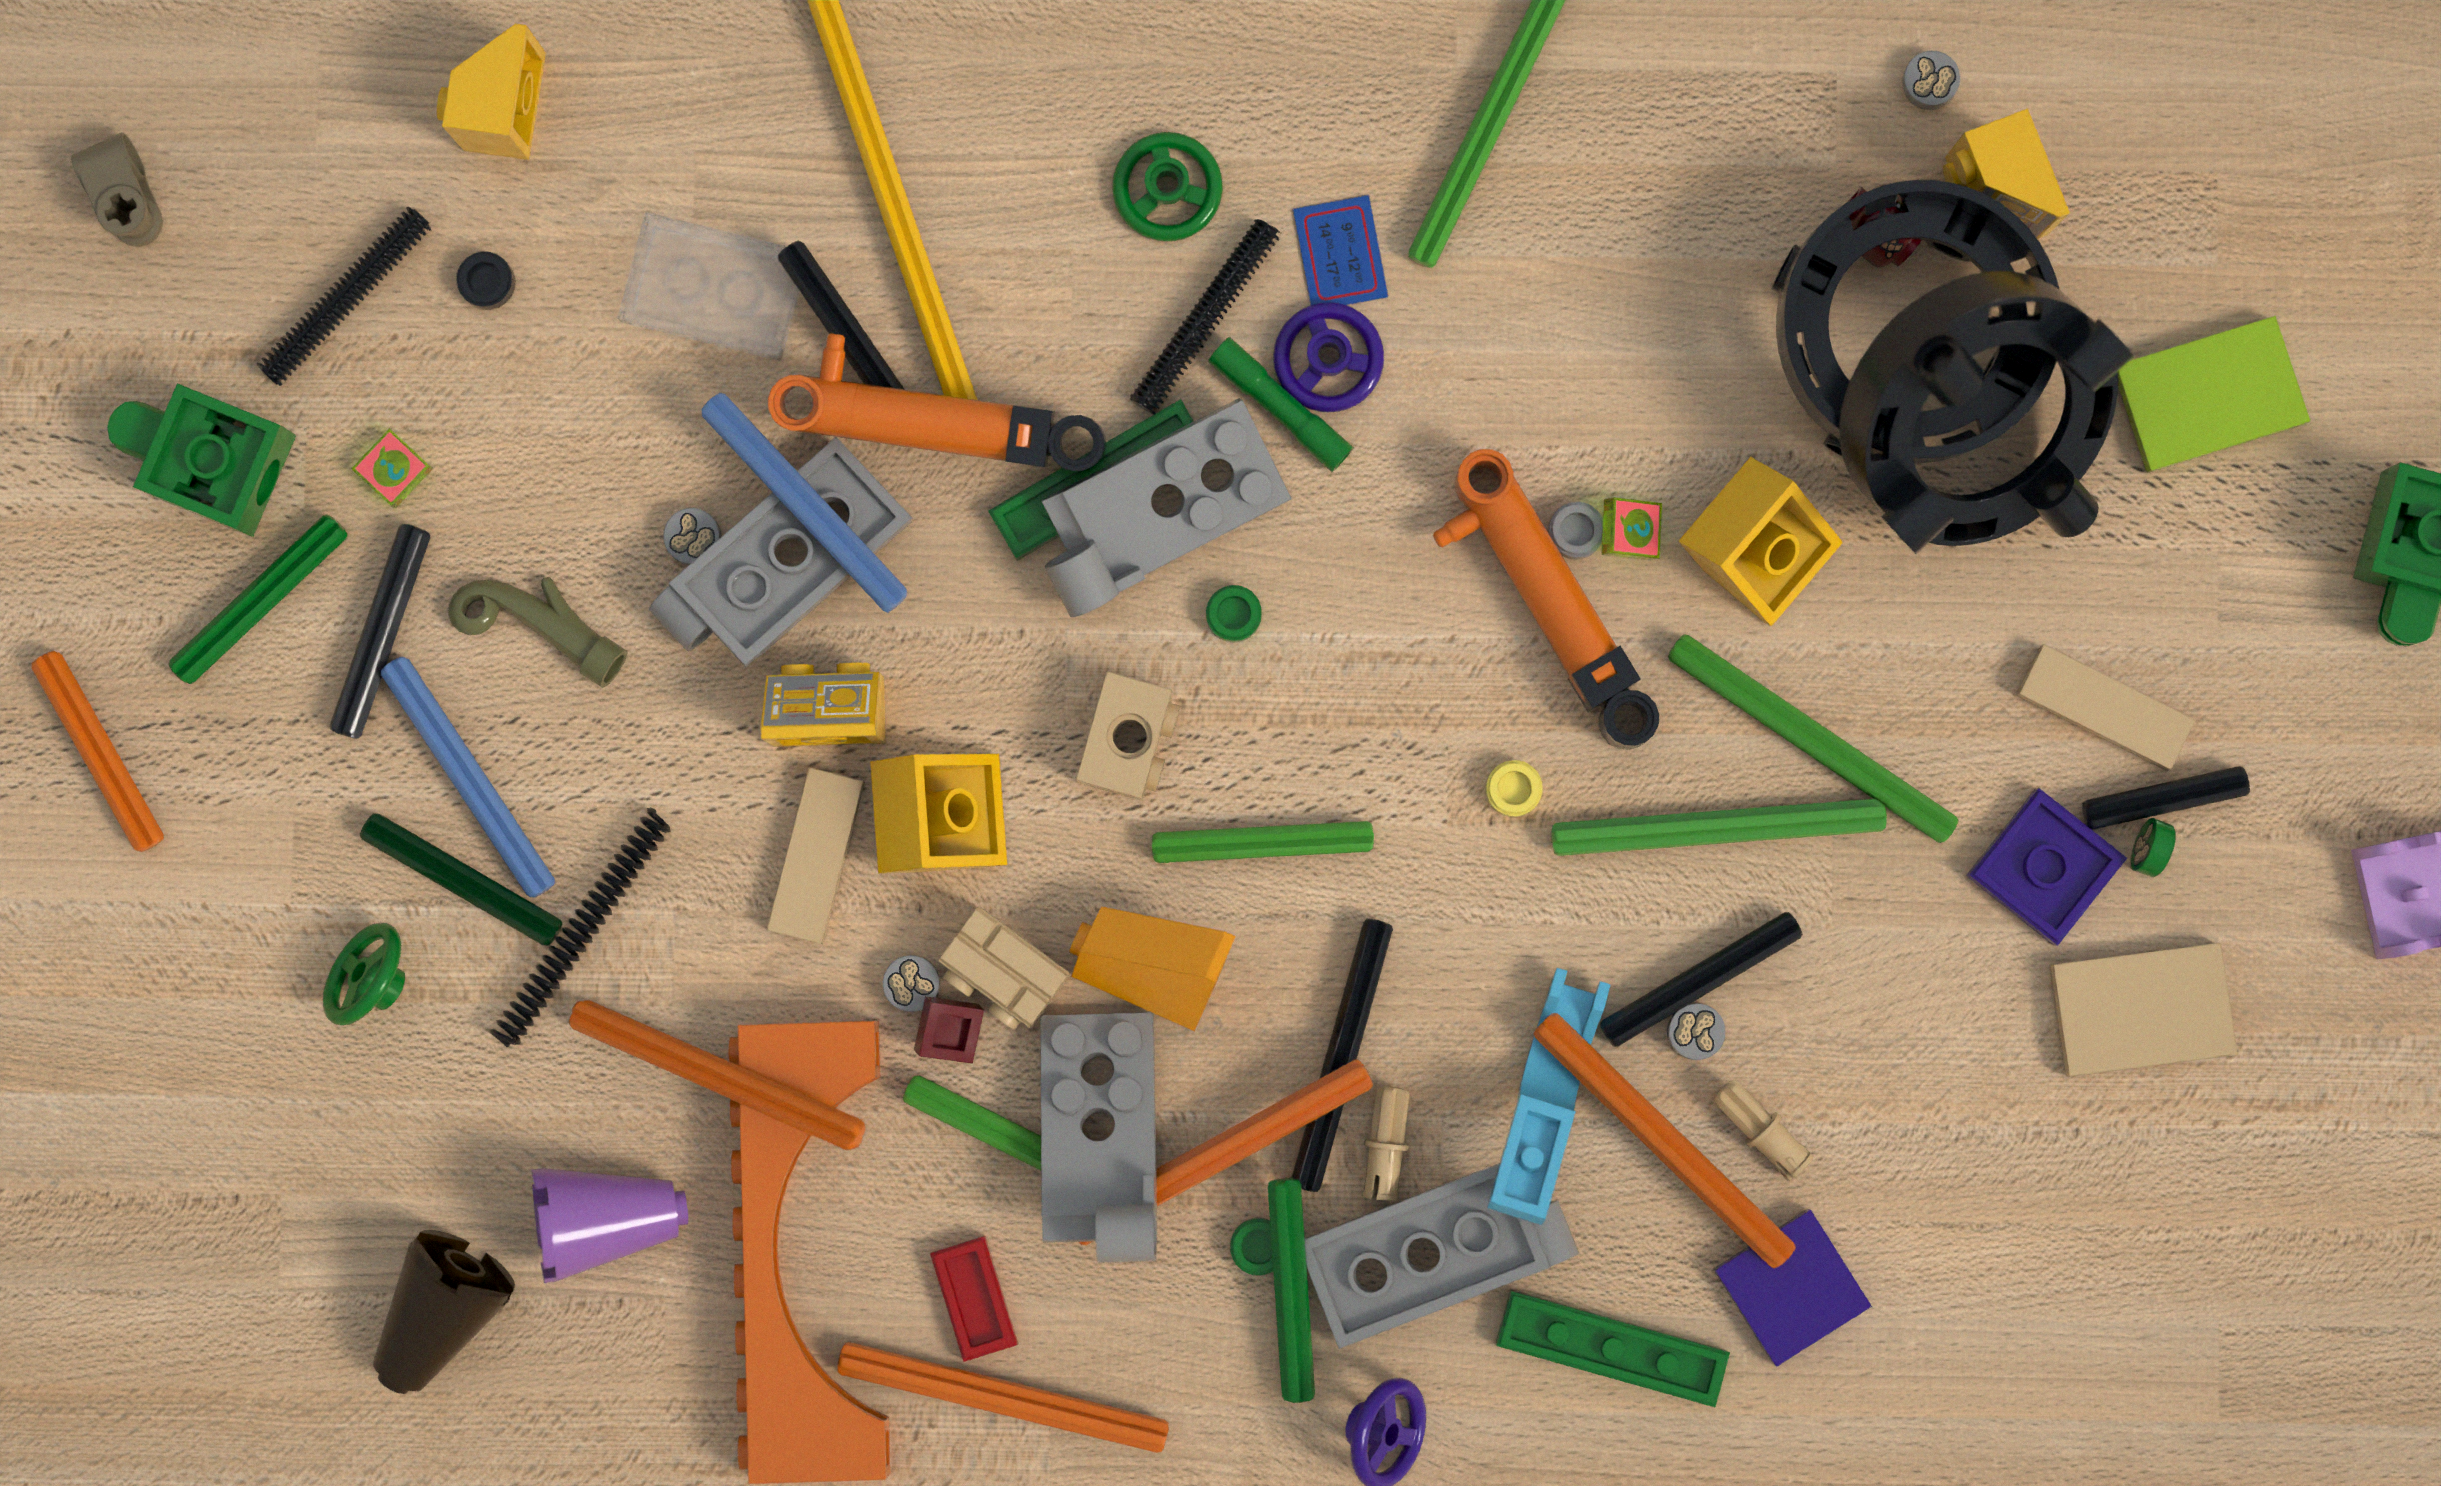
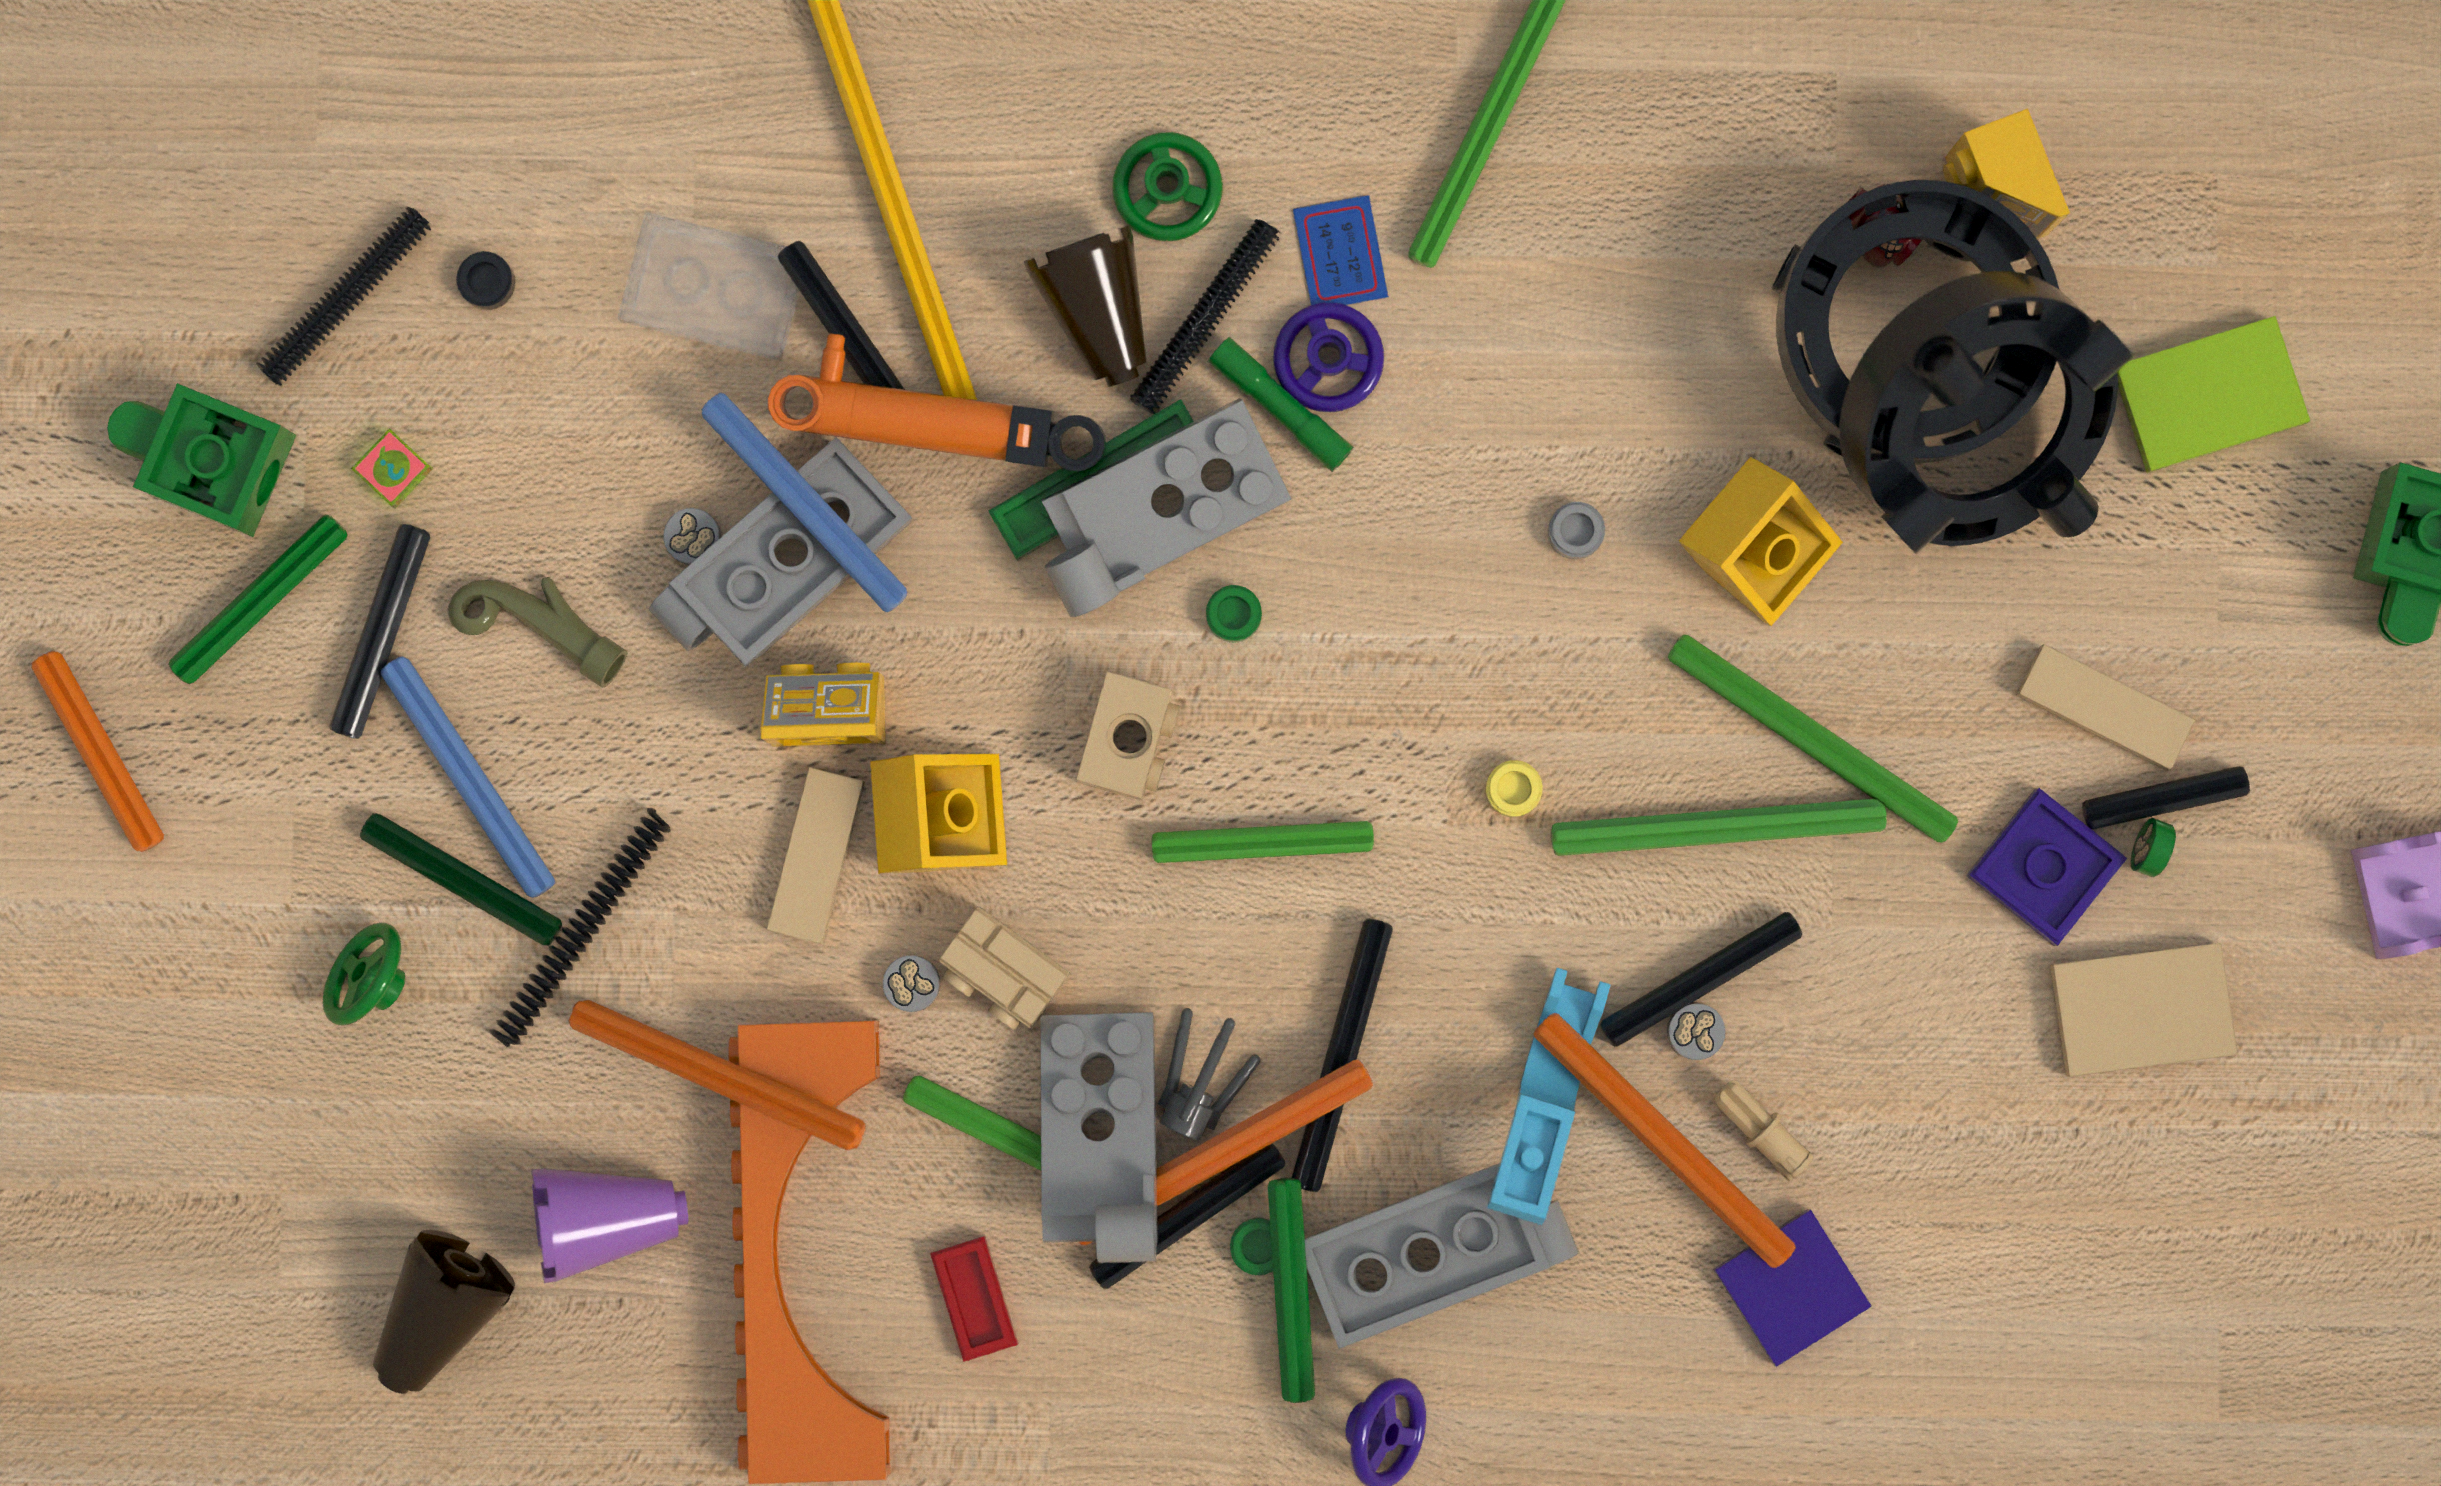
dark tan piece [71,132,163,247] -> none
yellow slope [436,24,546,160] -> none
orange axle [837,1342,1169,1453] -> none
dark red plate [914,996,984,1064] -> none
light orange slope [1069,906,1236,1031] -> none
tan axle [1362,1086,1410,1201] -> none
orange piece [1433,449,1659,750] -> none
green tile [1495,1290,1730,1408] -> none
tile [1601,497,1662,560] -> none
tile [1902,51,1960,110] -> none
none -> dark brown cone [1023,225,1147,387]
none -> black axle [1089,1143,1285,1289]
none -> dark grey plant [1158,1008,1261,1141]

